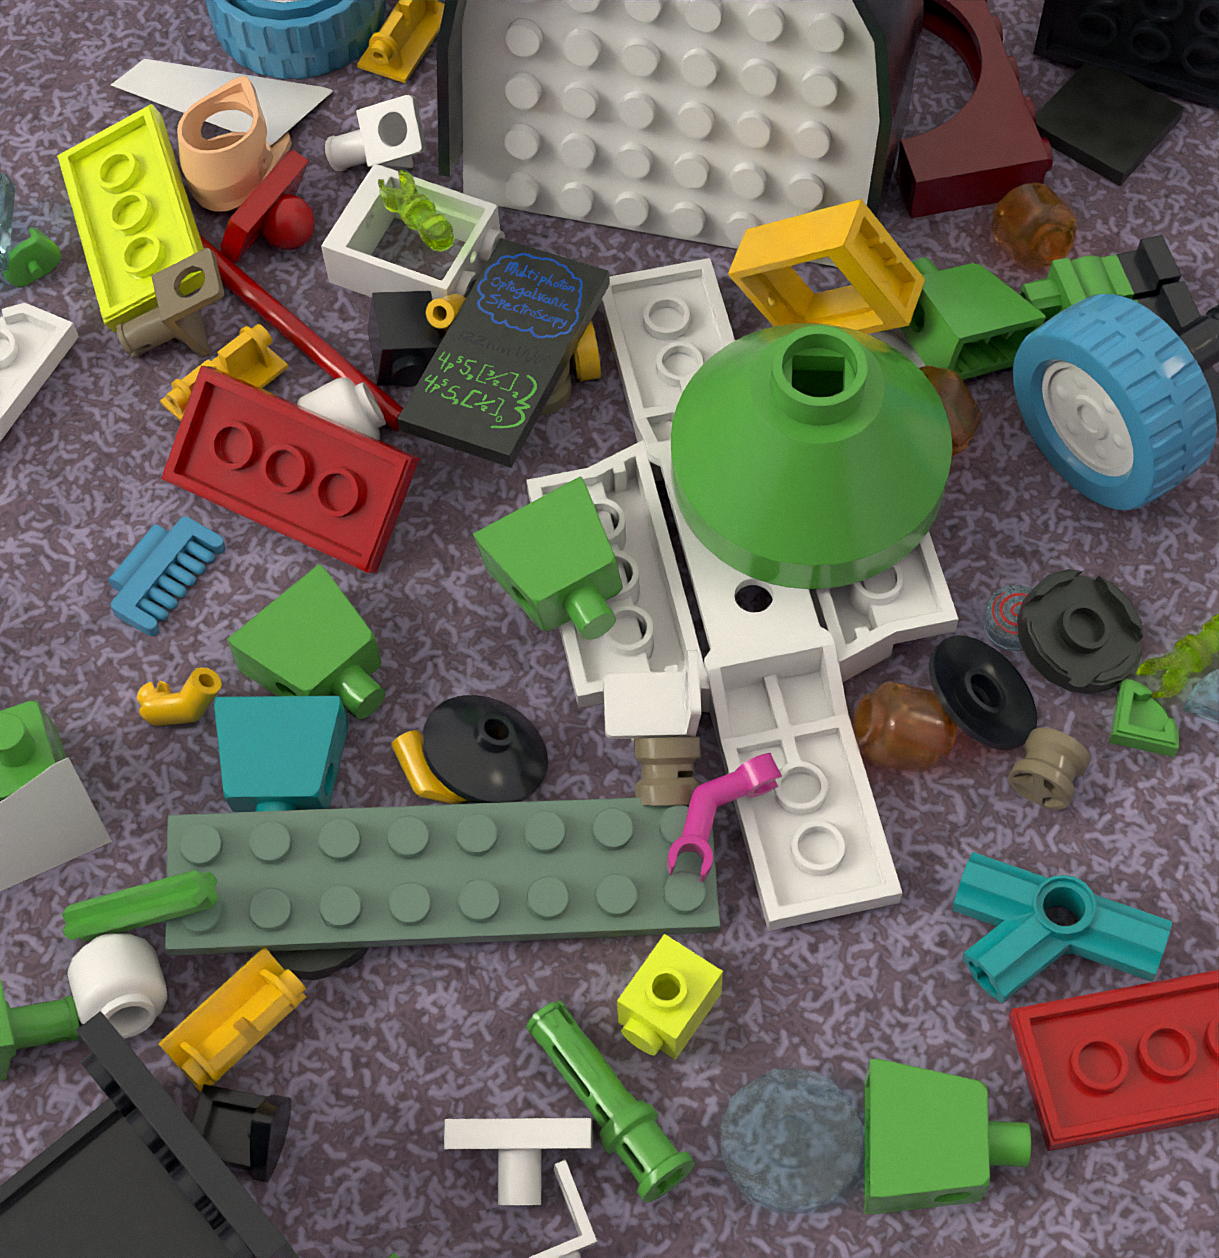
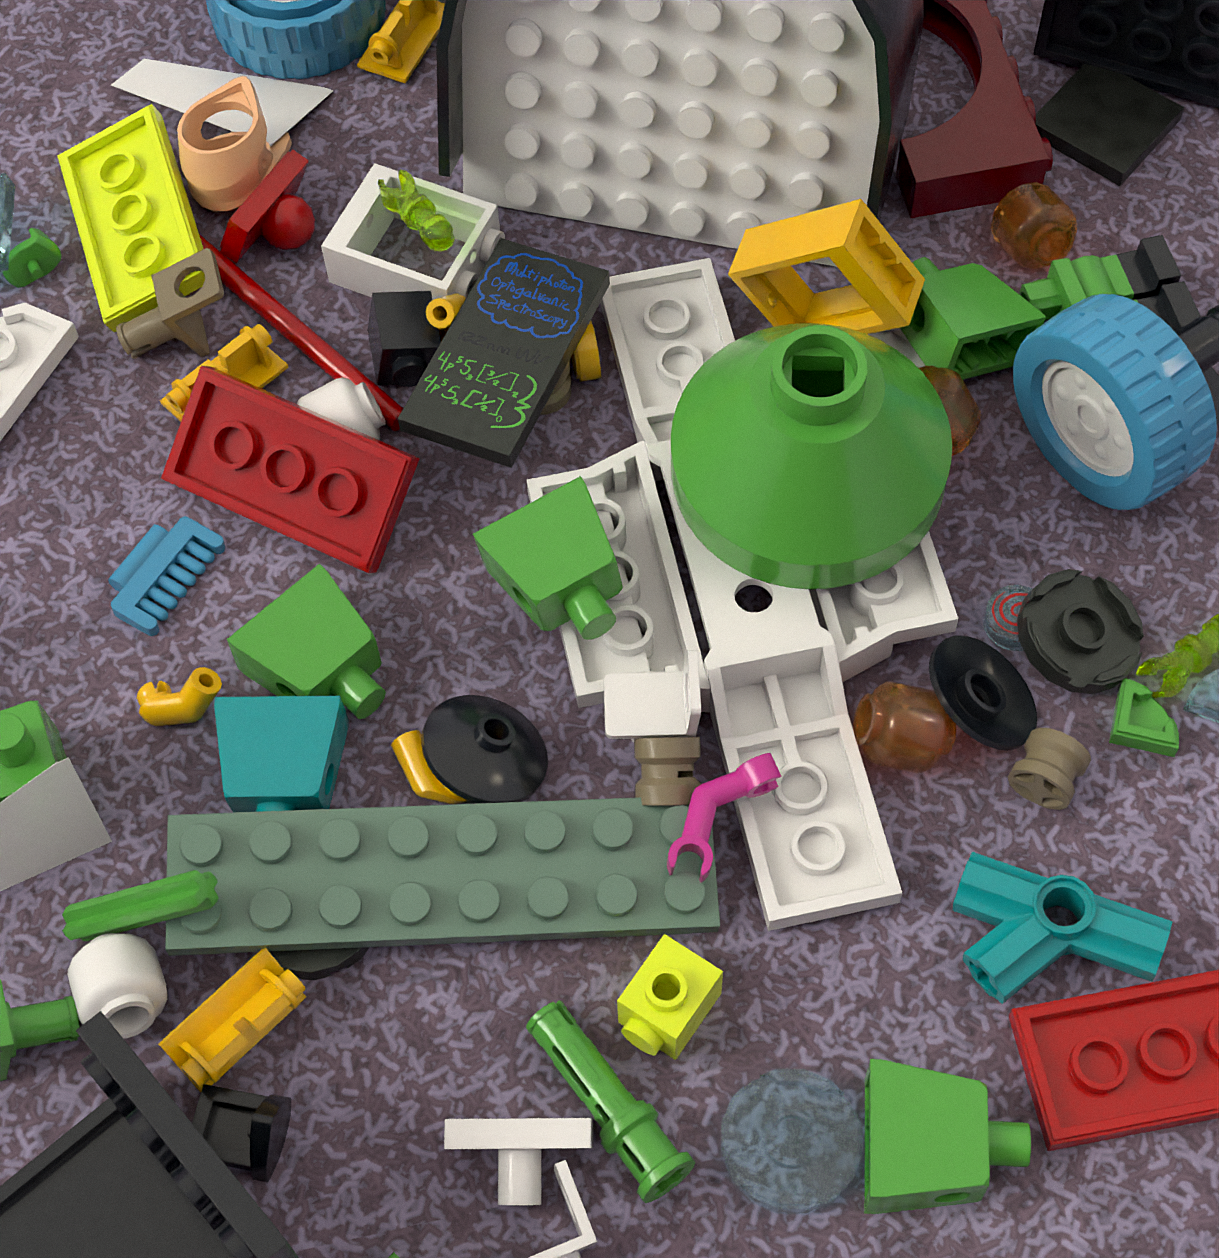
white bracket [325,95,426,172] -> none

